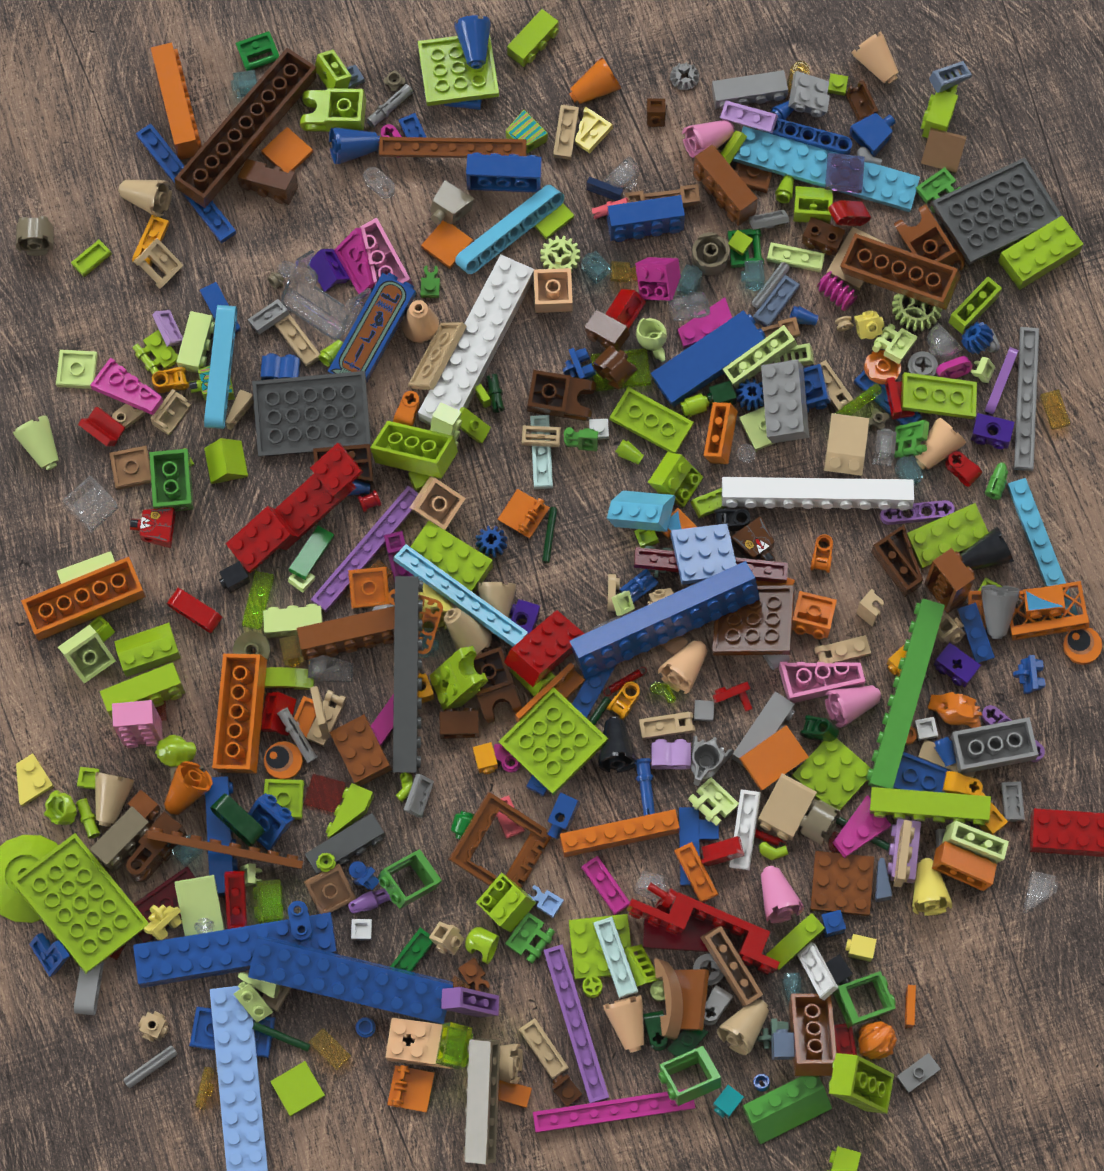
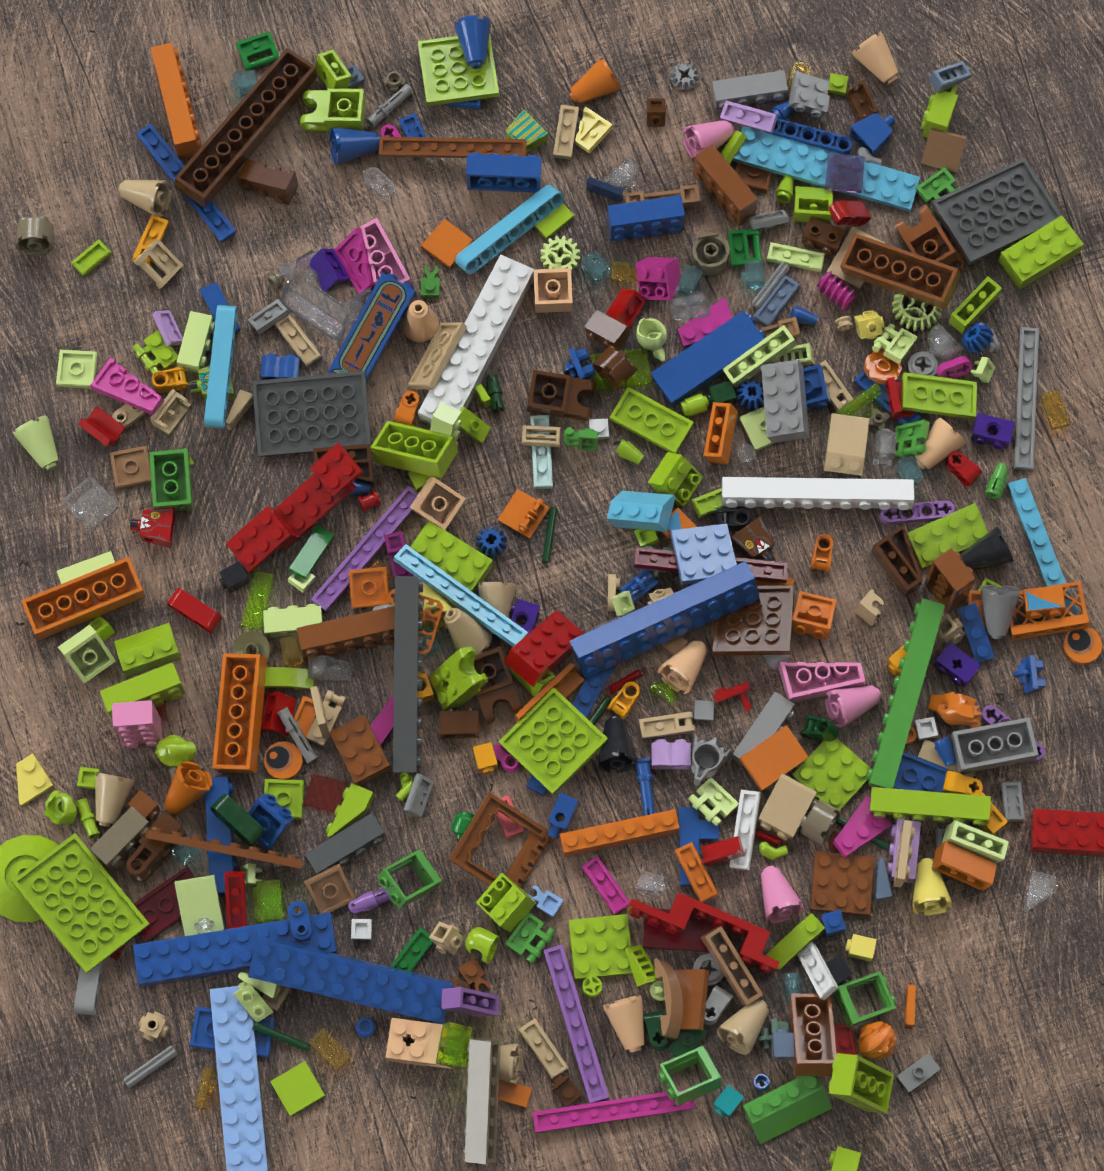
blue plate [29,932,70,977] -> none
light yellow hips [143,905,182,940] -> none
lime slope [204,438,248,484] -> none
orange tile [261,127,313,173] -> none
lime plate [316,853,336,872] -> none
lime cone [318,340,343,367] -> none
blue hips [349,861,379,890] -> none
orange hinge [387,1065,435,1113] -> none
dark tan torso [430,180,474,224] -> none
lime brick [507,9,559,67] -> none
coral pin [592,197,630,220] -> none
light aqua tile [593,917,638,999] -> none
red piece [647,882,678,913] -> none
lime tile [728,230,753,256] -> none
tan plate [814,635,871,663] -> none
medium lavender beam [984,347,1019,415] -> none

